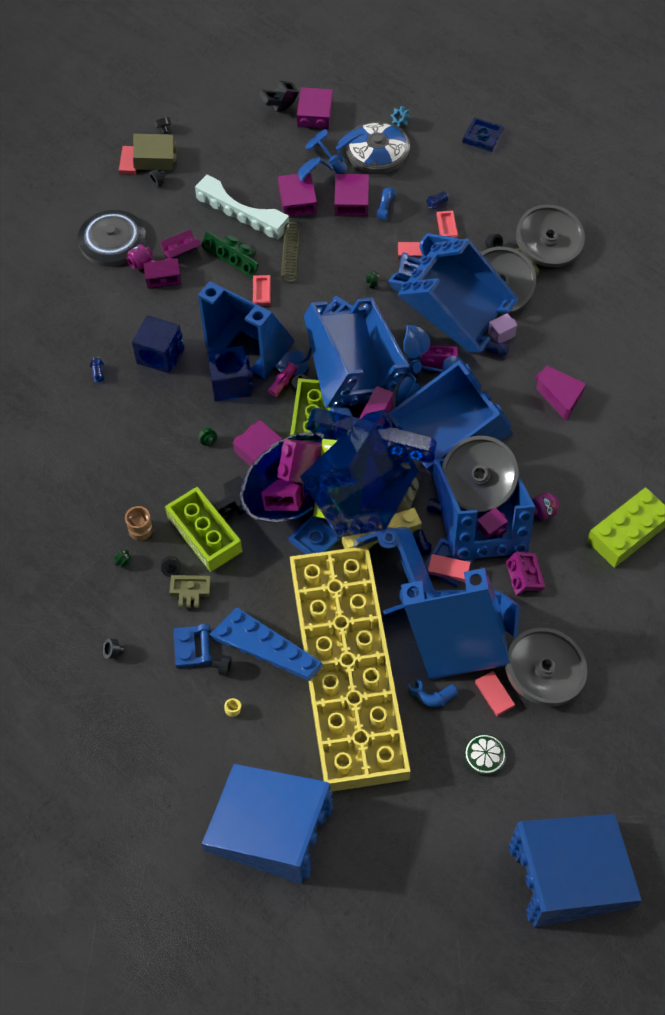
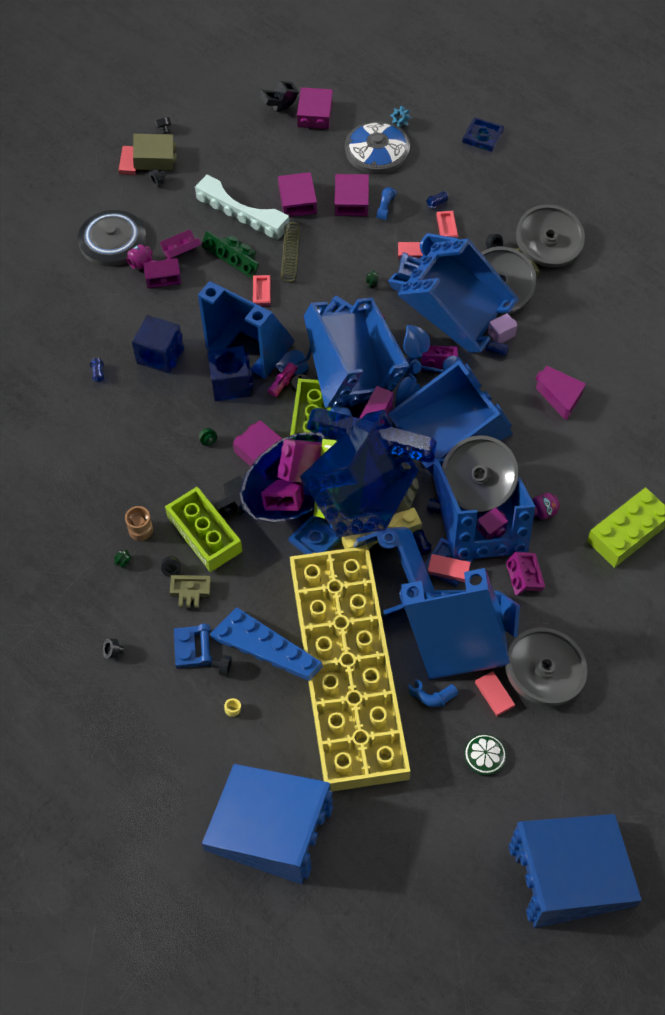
blue plant [298,129,364,182] -> none

